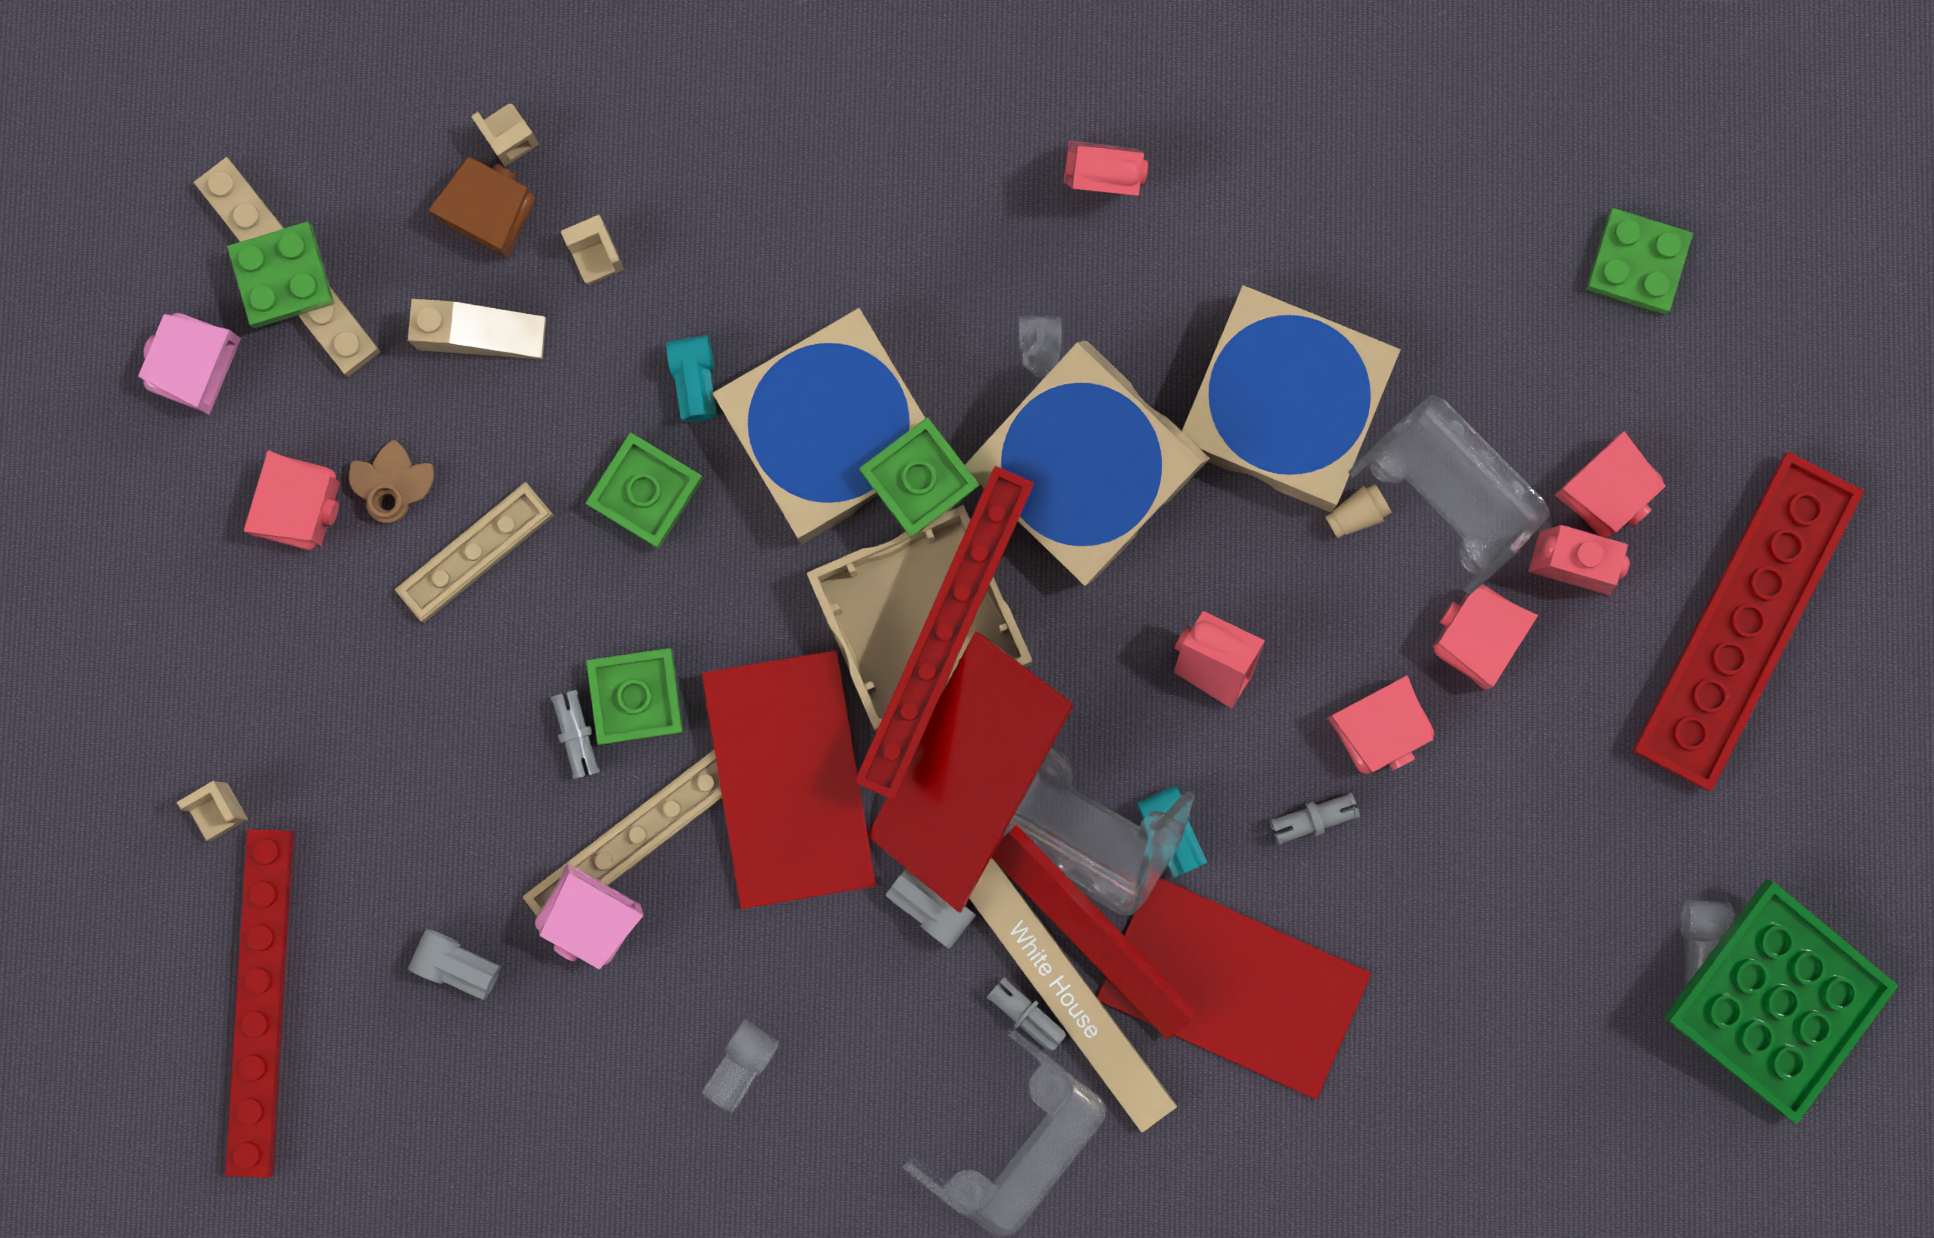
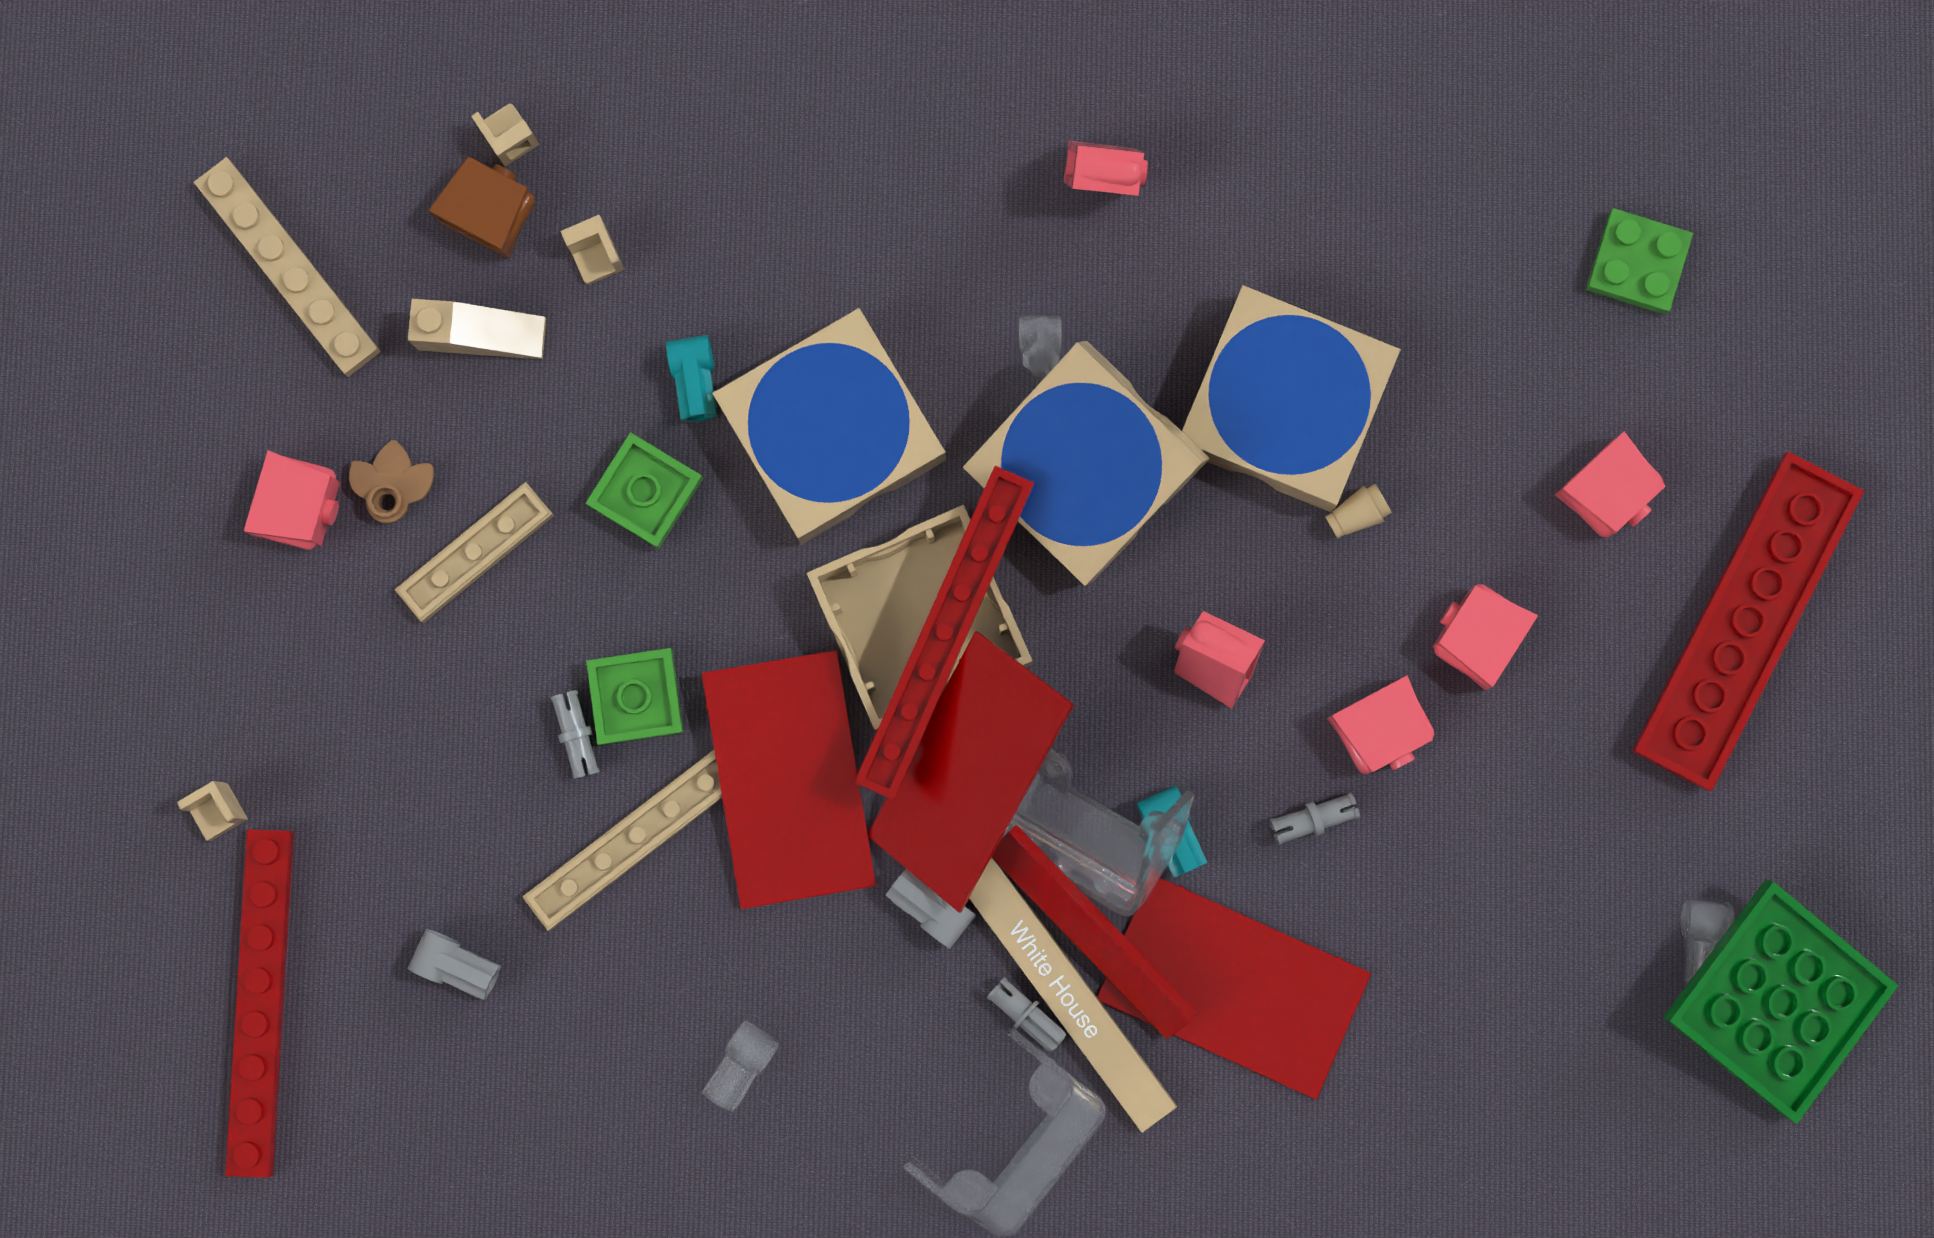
bright pink torso [138,313,241,415] -> none
bright green plate [227,221,335,329] -> none
bright pink torso [535,863,644,970] -> none
bright green plate [859,417,980,539] -> none
clear windscreen [1348,395,1550,596] -> none
coral torso [1528,525,1630,596] -> none

